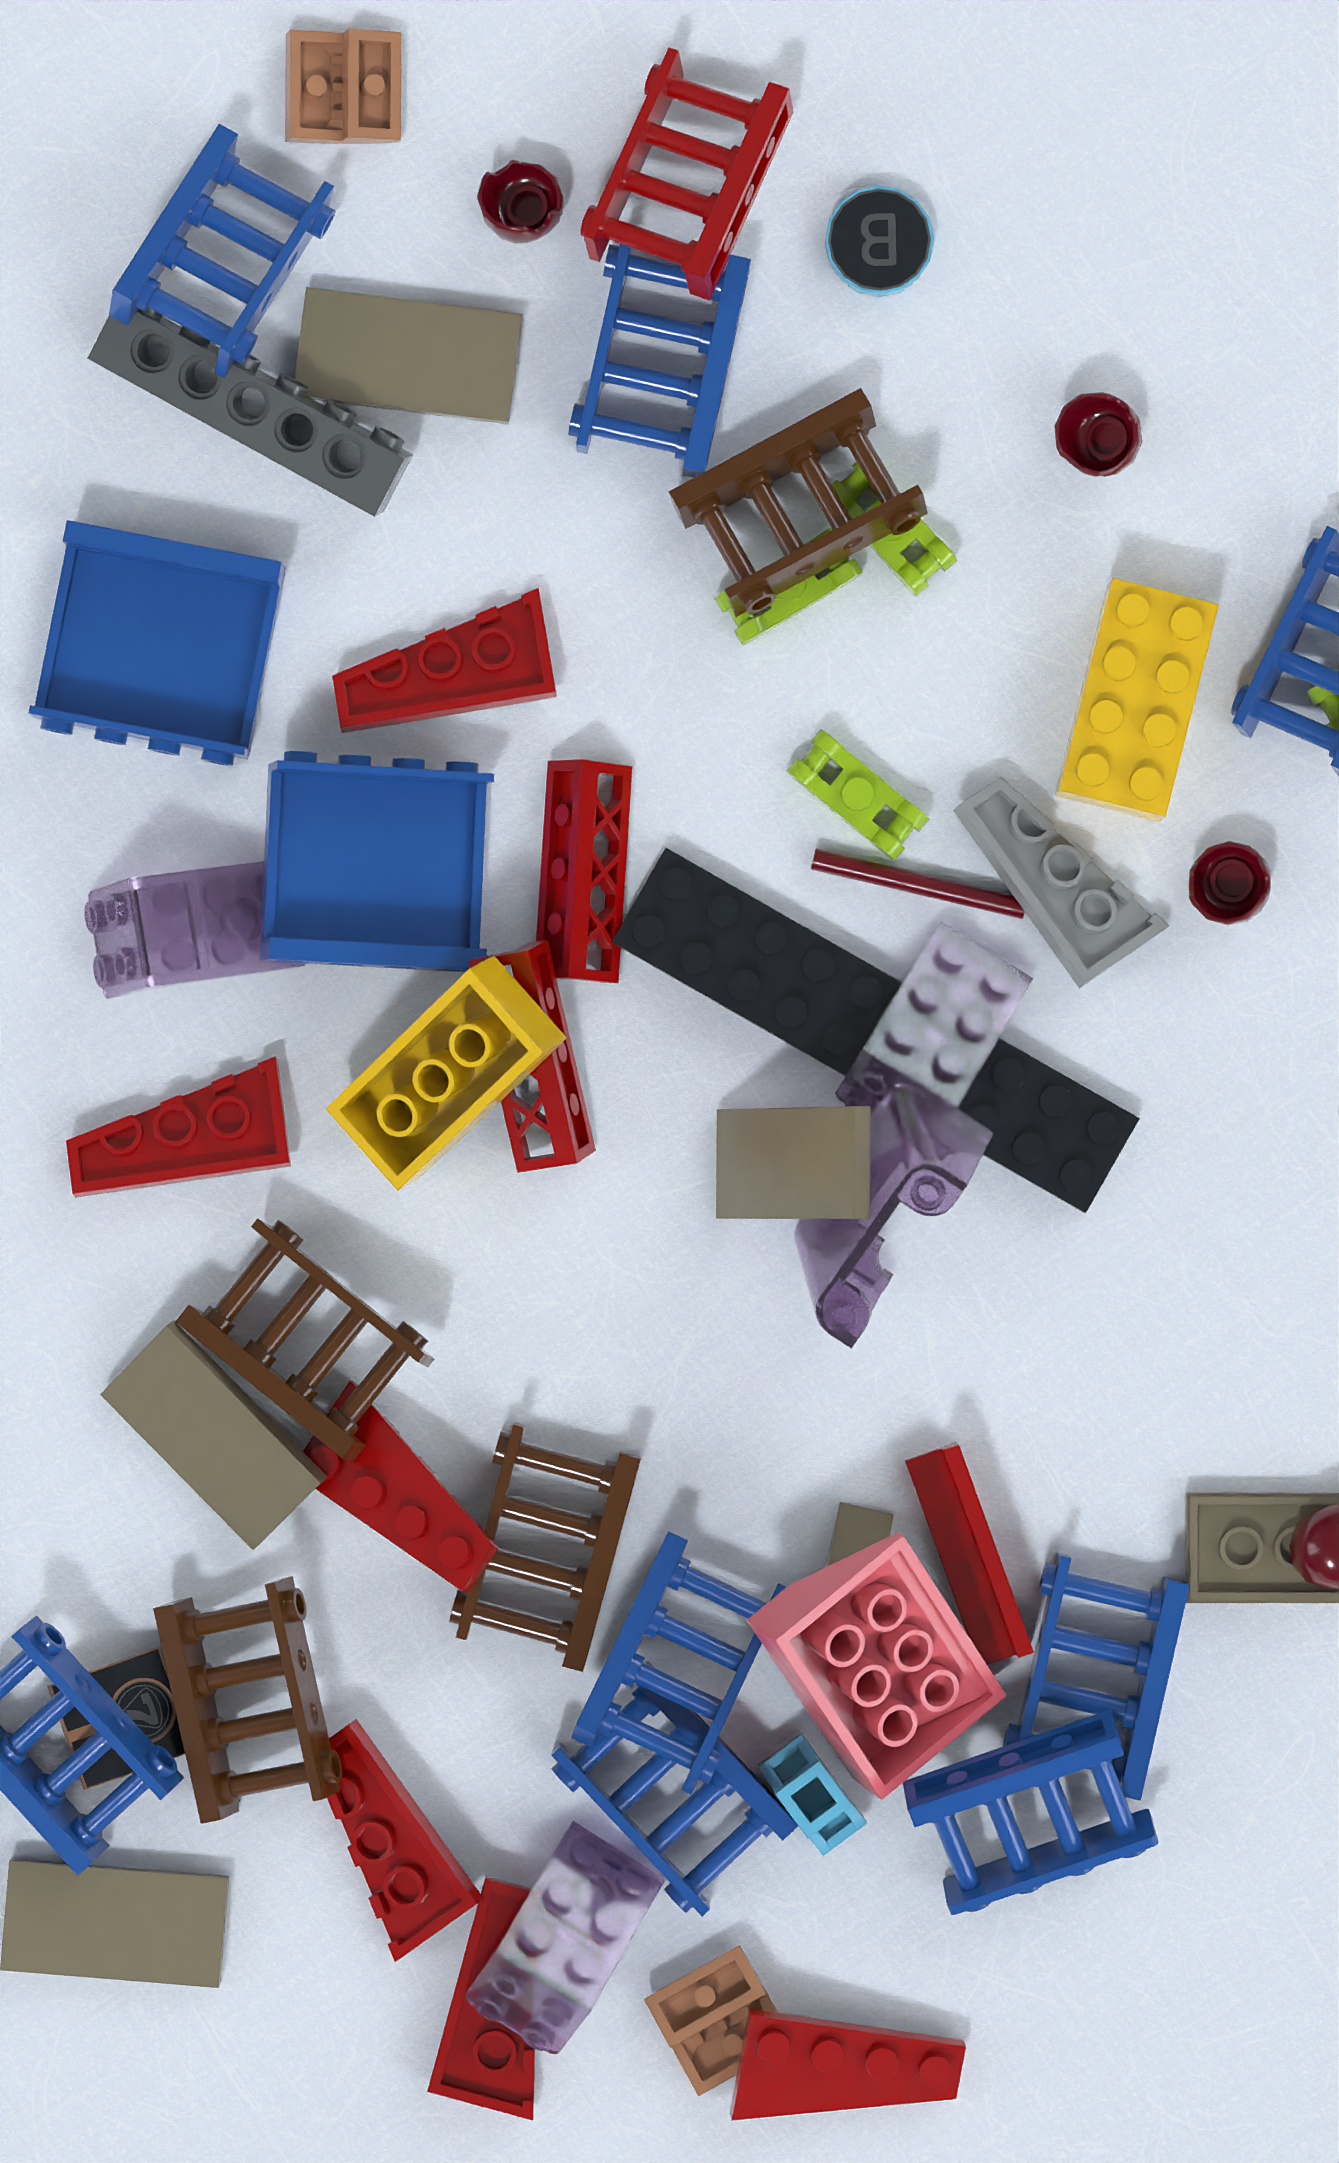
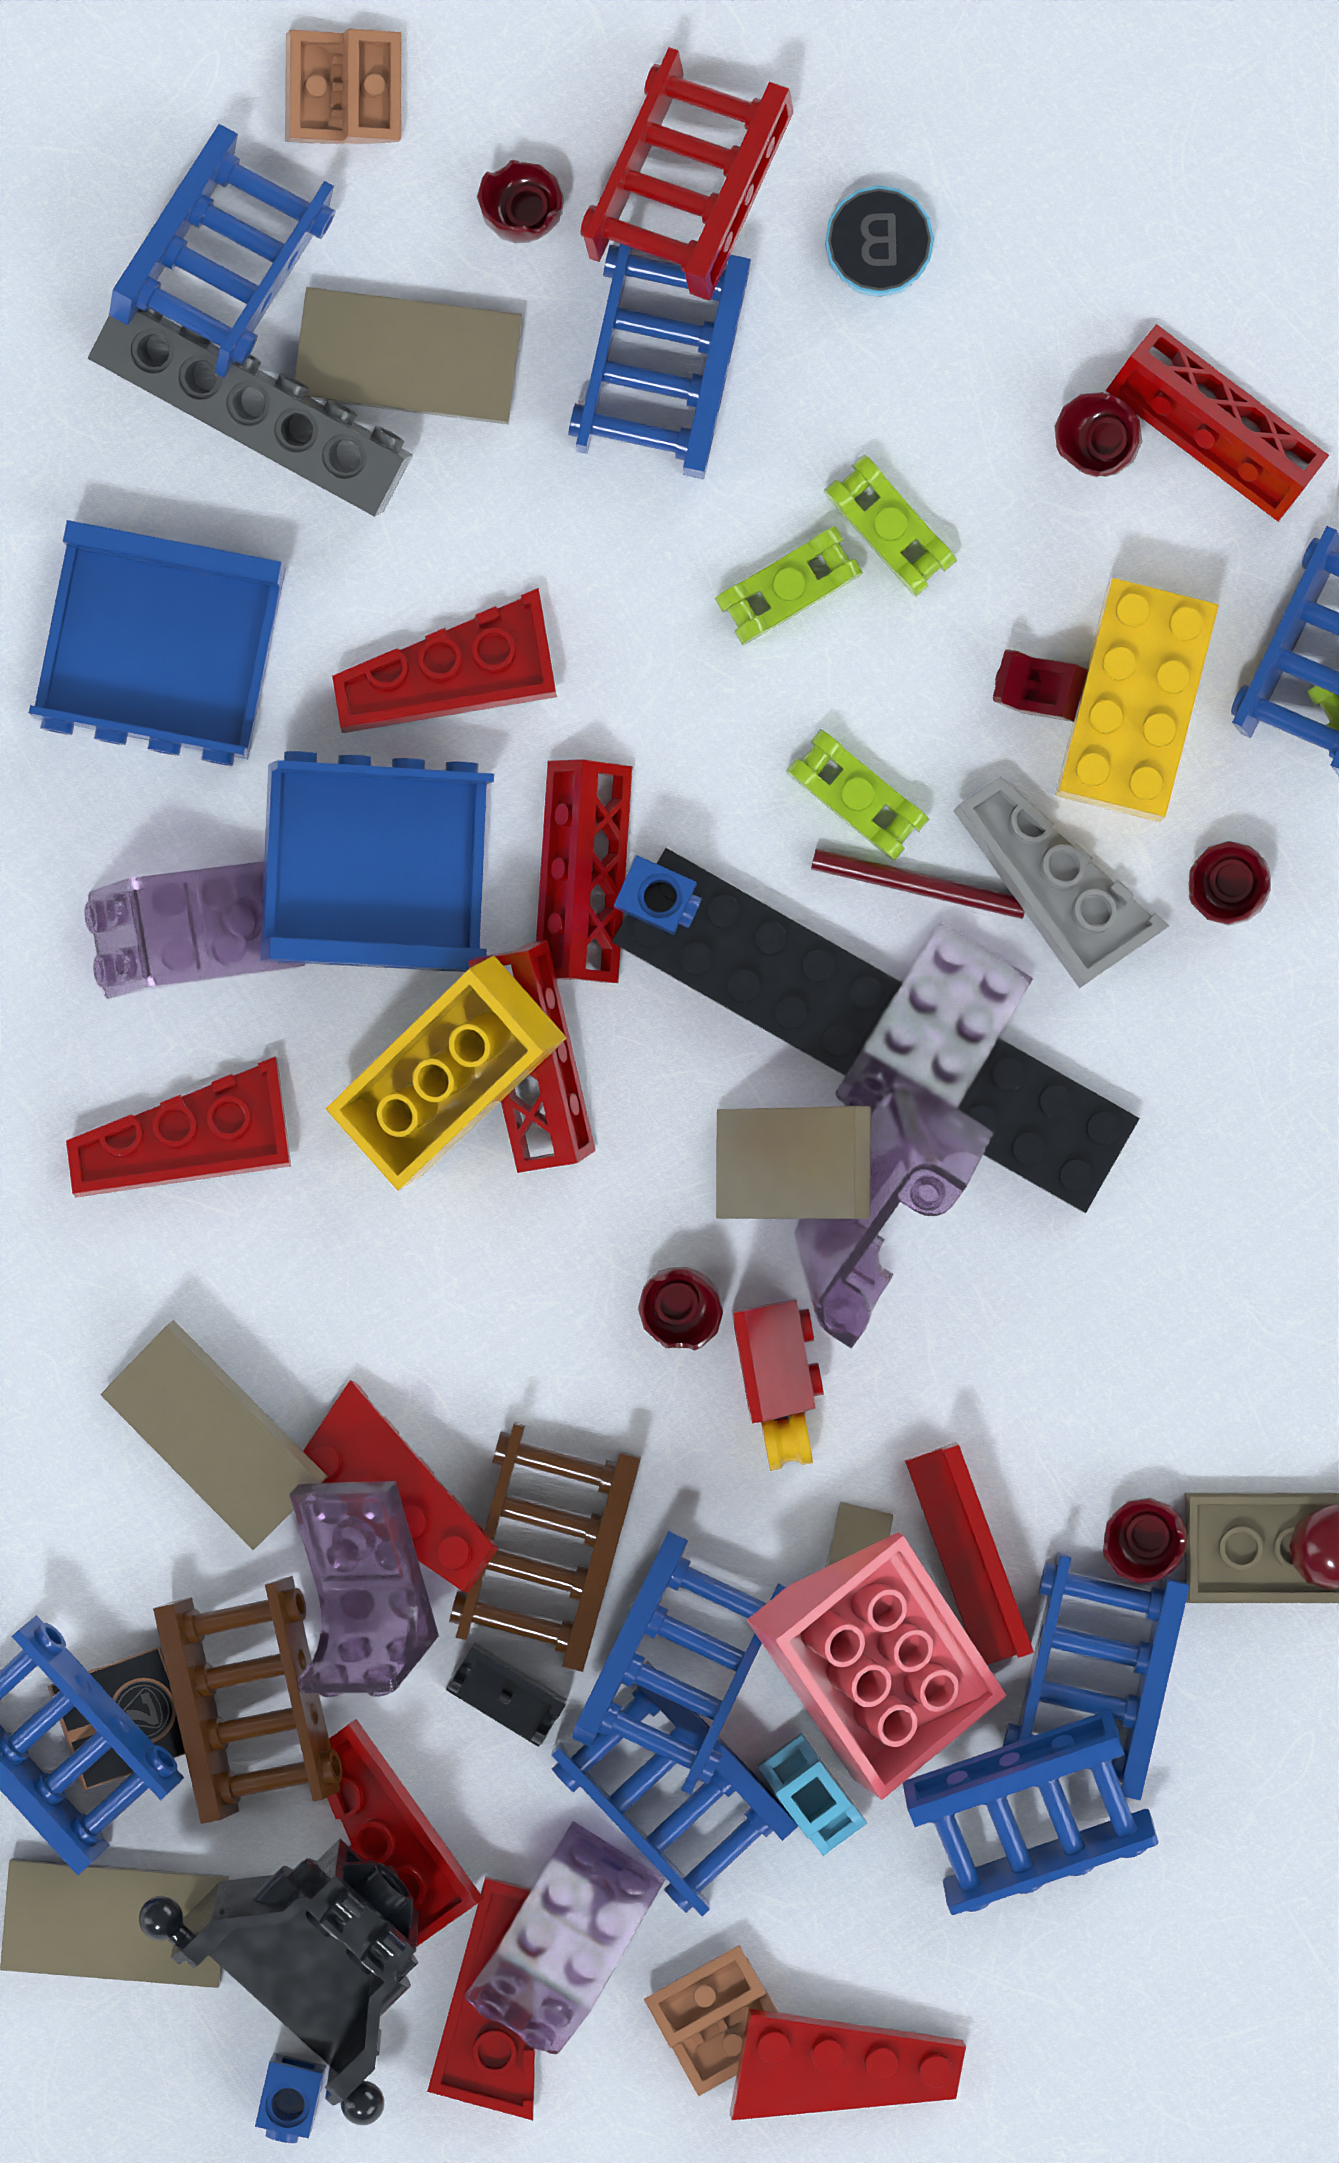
reddish brown fence [175,1218,435,1462] -> none
reddish brown fence [669,388,928,617] -> none
none -> black piece [139,1838,420,2125]
none -> blue brick [255,2053,327,2143]
none -> clear purple bracket [289,1481,439,1697]
none -> black hinge [446,1642,567,1747]
none -> blue brick [614,855,702,935]
none -> dark red hair [638,1267,723,1351]
none -> slope [731,1299,824,1424]
none -> yellow wheel [761,1412,813,1471]
none -> dark red bracket [993,649,1088,722]
none -> dark red hair [1102,1498,1187,1583]
none -> red fence [1105,324,1329,522]

